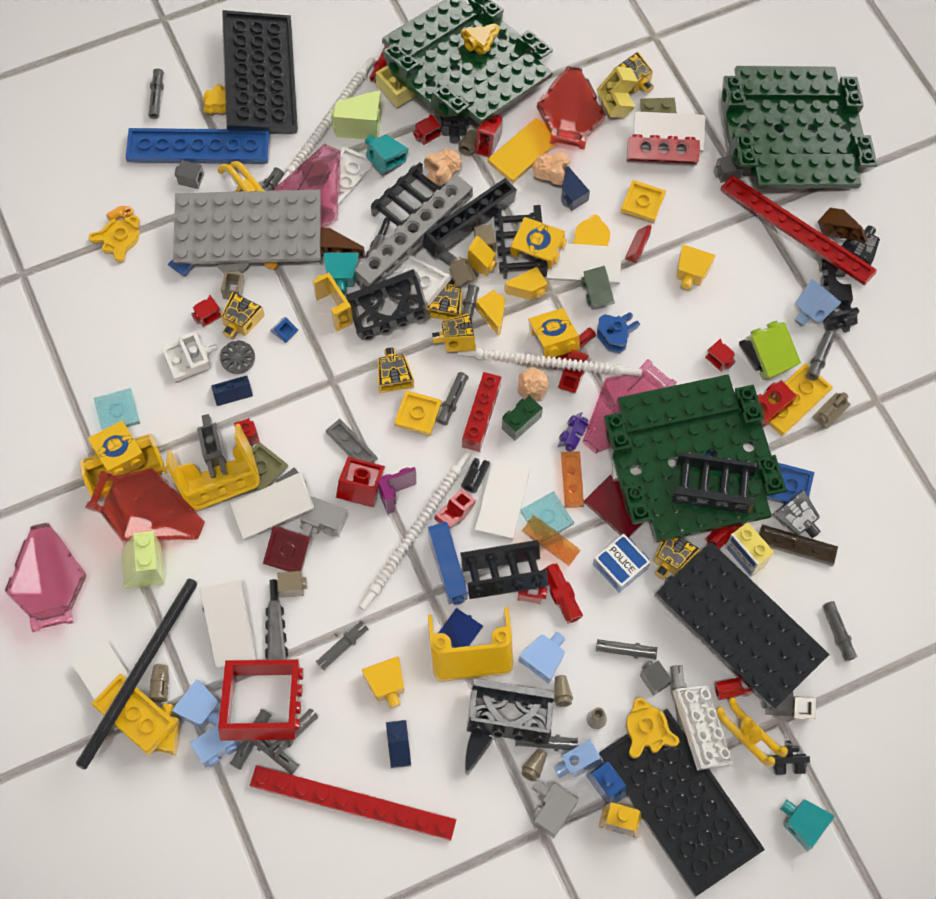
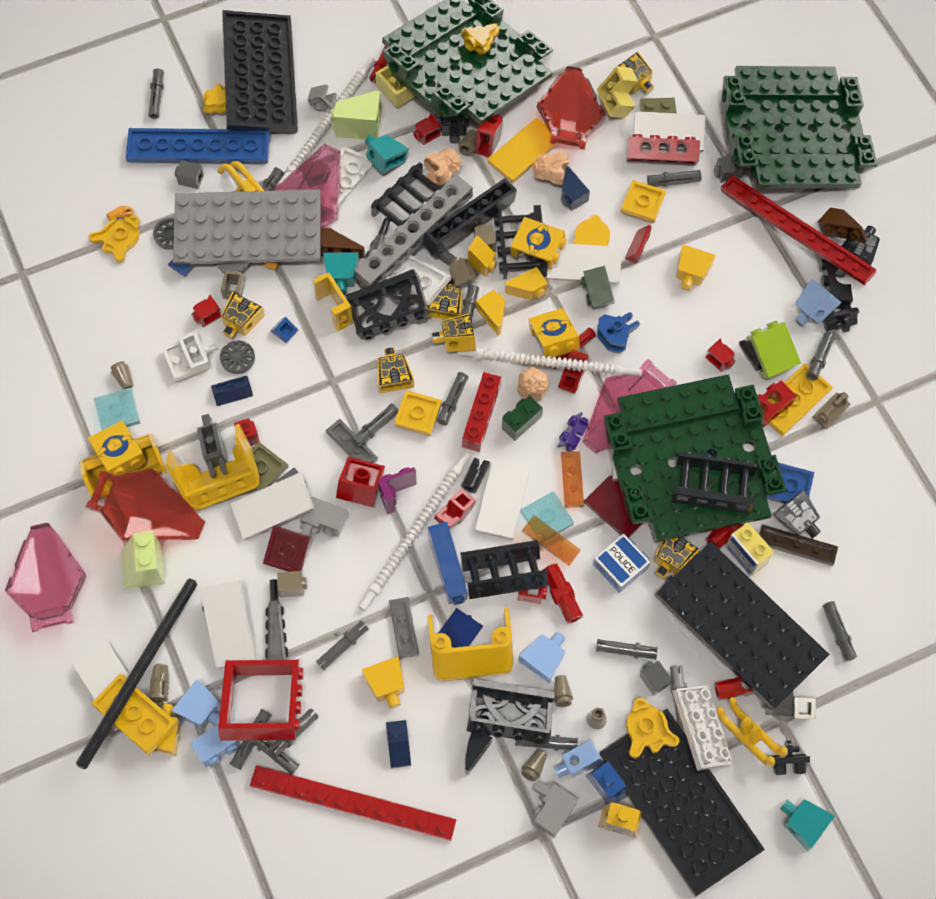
none -> dark tan cone [110,361,134,391]
none -> dark grey wheel [153,218,174,250]
none -> light grey window [307,84,337,110]
none -> dark grey pin [351,403,399,448]
none -> flat silver tile [389,597,419,659]
none -> dark grey pin [647,170,702,186]

